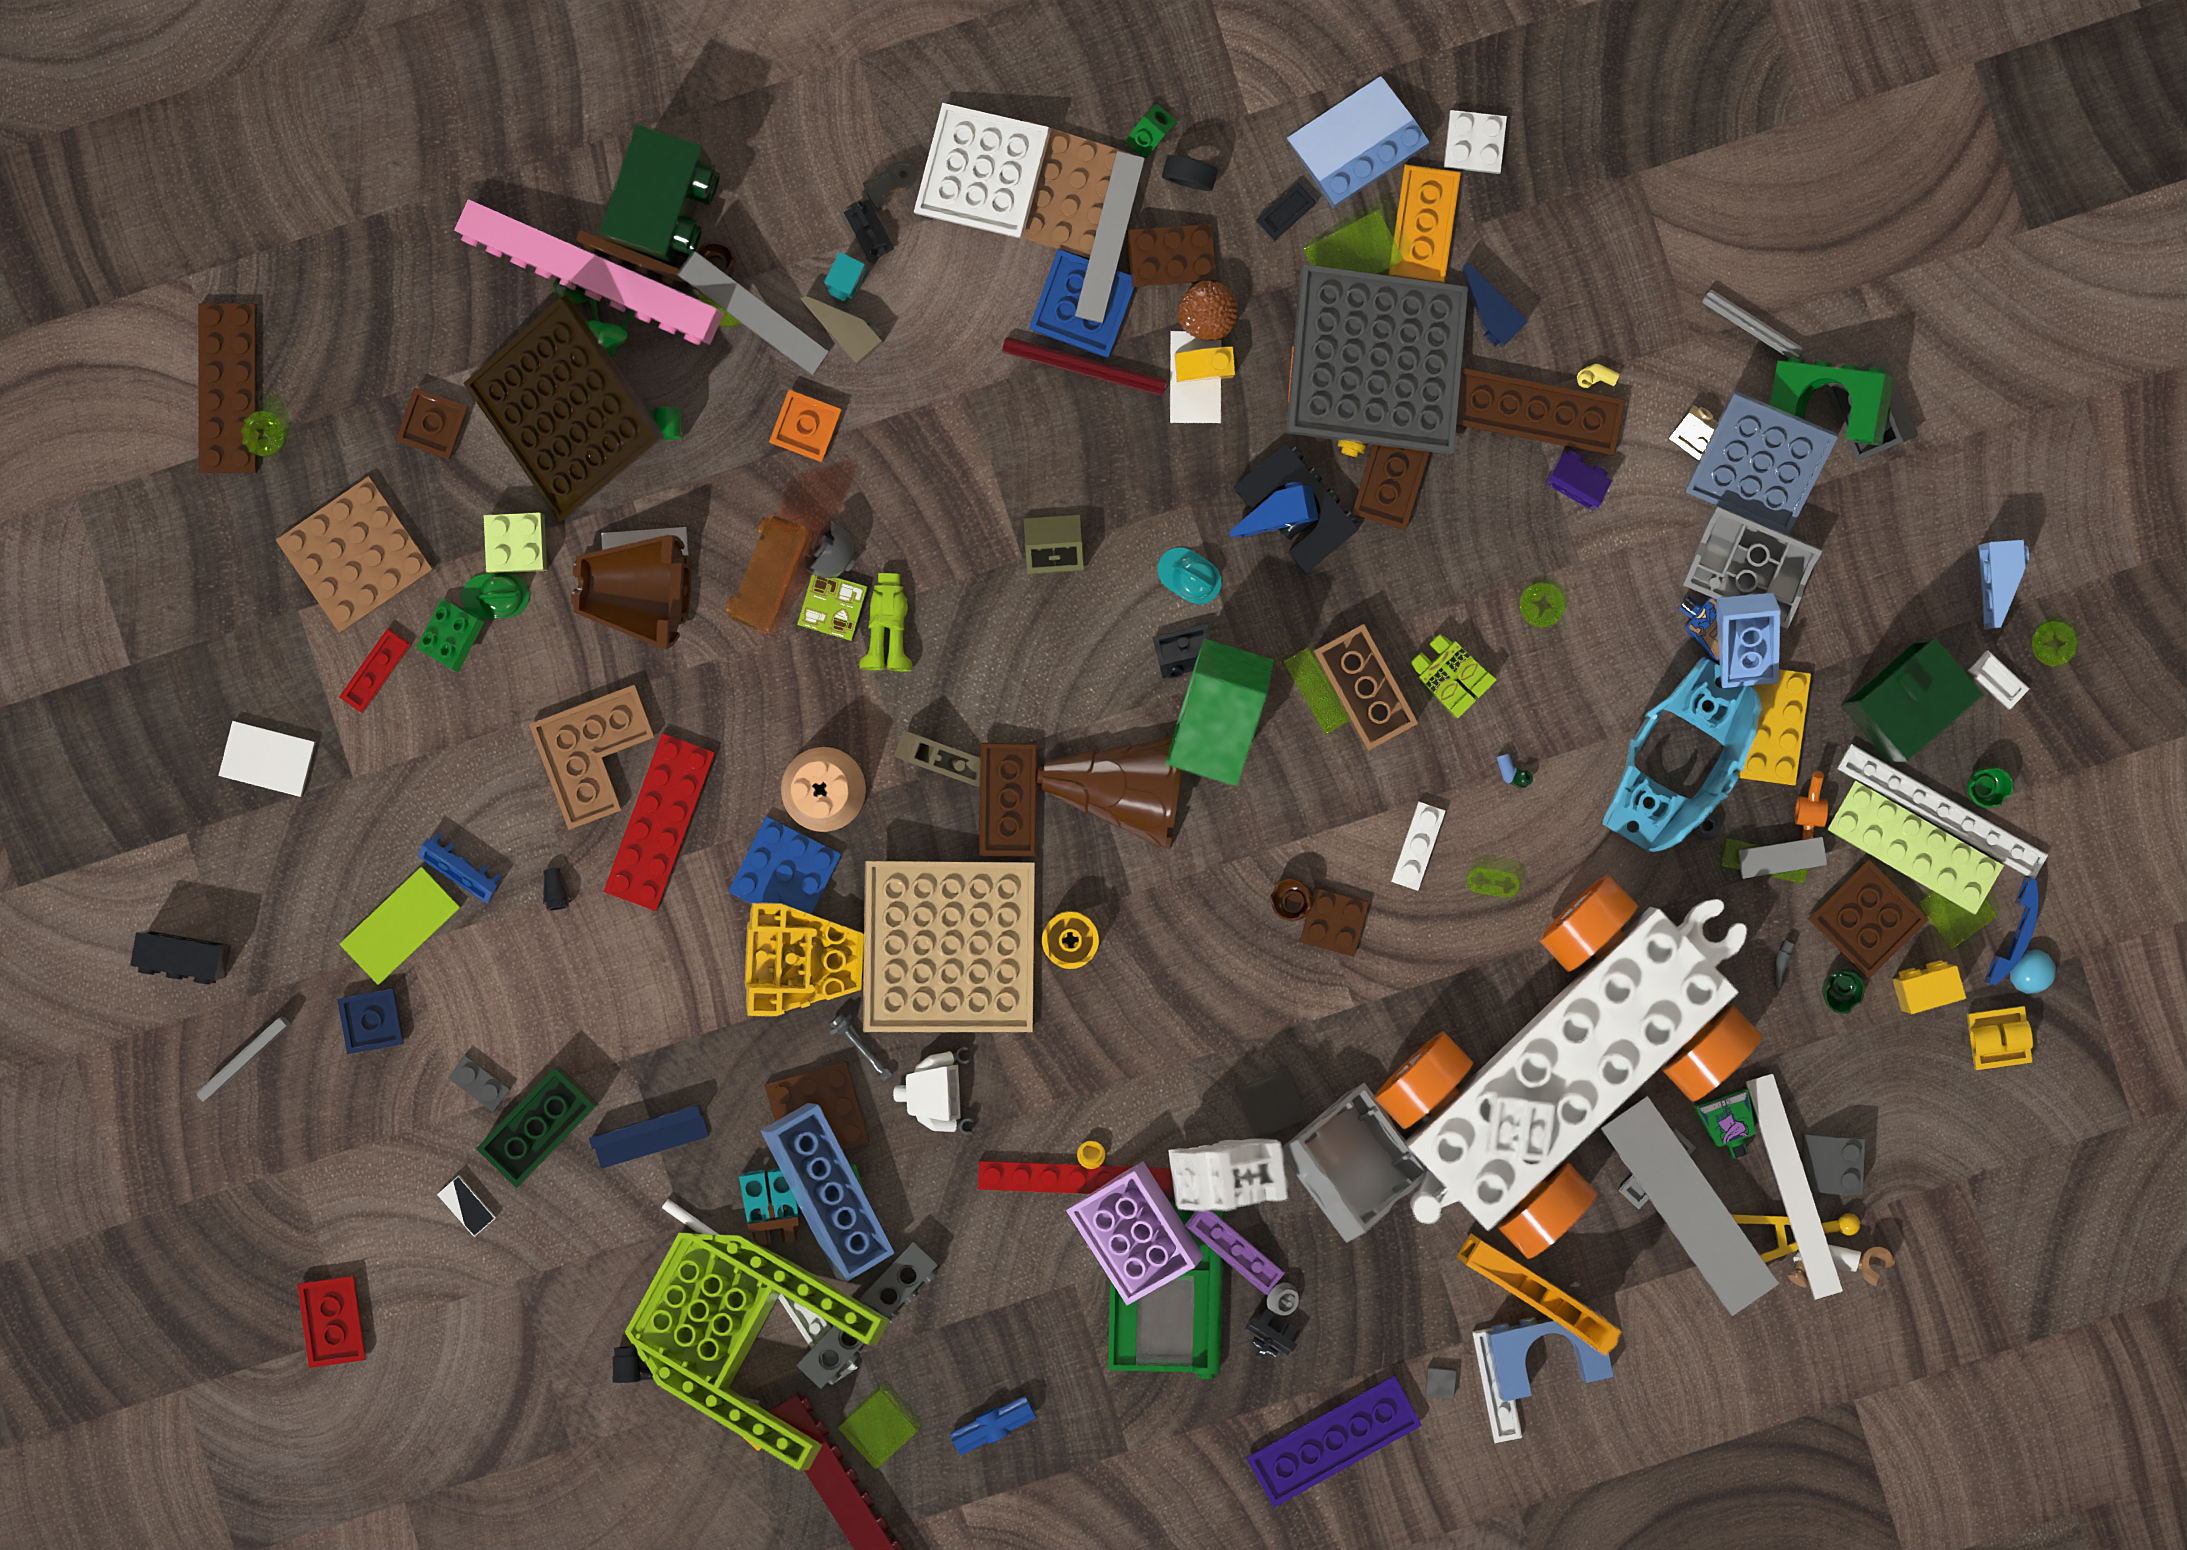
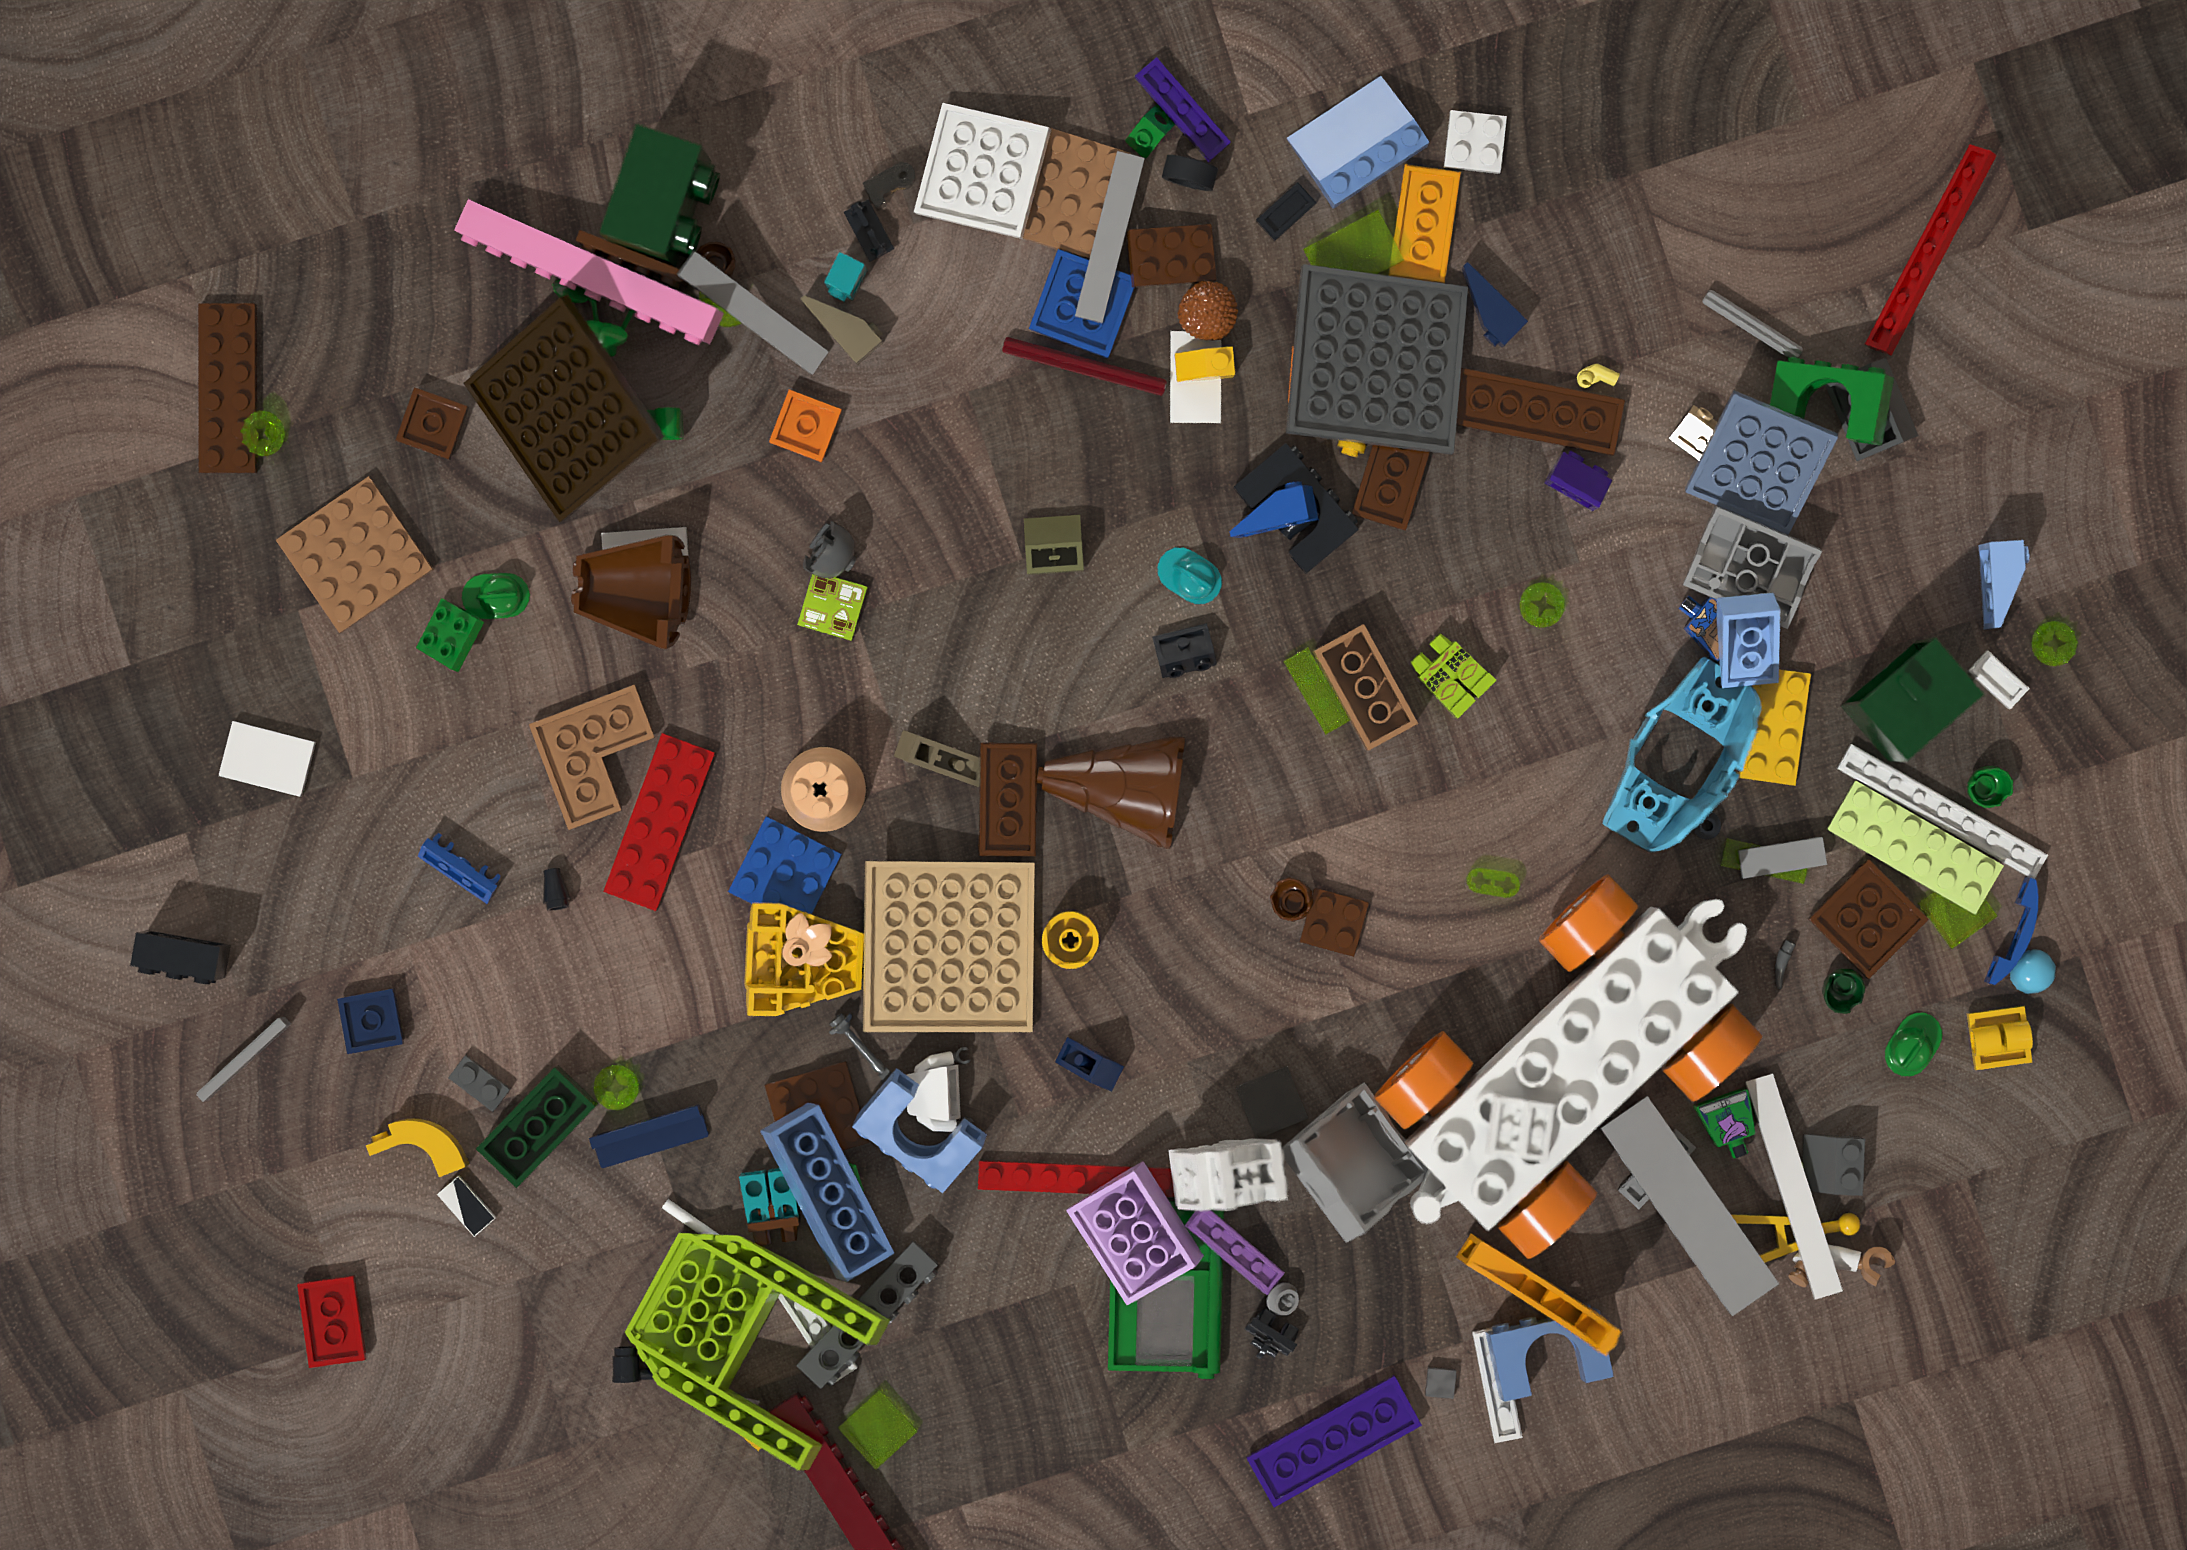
red tile [339,628,412,713] -> none
lime tile [340,866,461,985] -> none
yellowish green brick [484,513,547,573] -> none
clear orange windscreen [725,514,816,637] -> none
lime piece [859,573,913,672] -> none
blue piece [950,1395,1036,1456] -> none
yellow plate [1077,1141,1105,1169] -> none
green piece [1166,638,1274,786] -> none
white plate [1391,802,1445,891] -> none
arm [1496,753,1533,788] -> none
orange piece [1795,771,1828,840] -> none
yellow brick [1892,960,1966,1014] -> none
none -> yellow arch [366,1118,469,1177]
none -> clear neon green gear [593,1065,639,1110]
none -> light nougat plate [782,913,832,966]
none -> medium blue arch [852,1068,987,1193]
none -> dark blue slope [1055,1037,1124,1092]
none -> dark purple plate [1135,57,1231,162]
none -> red plate [1865,144,1997,356]
none -> green piece [1885,1013,1942,1076]

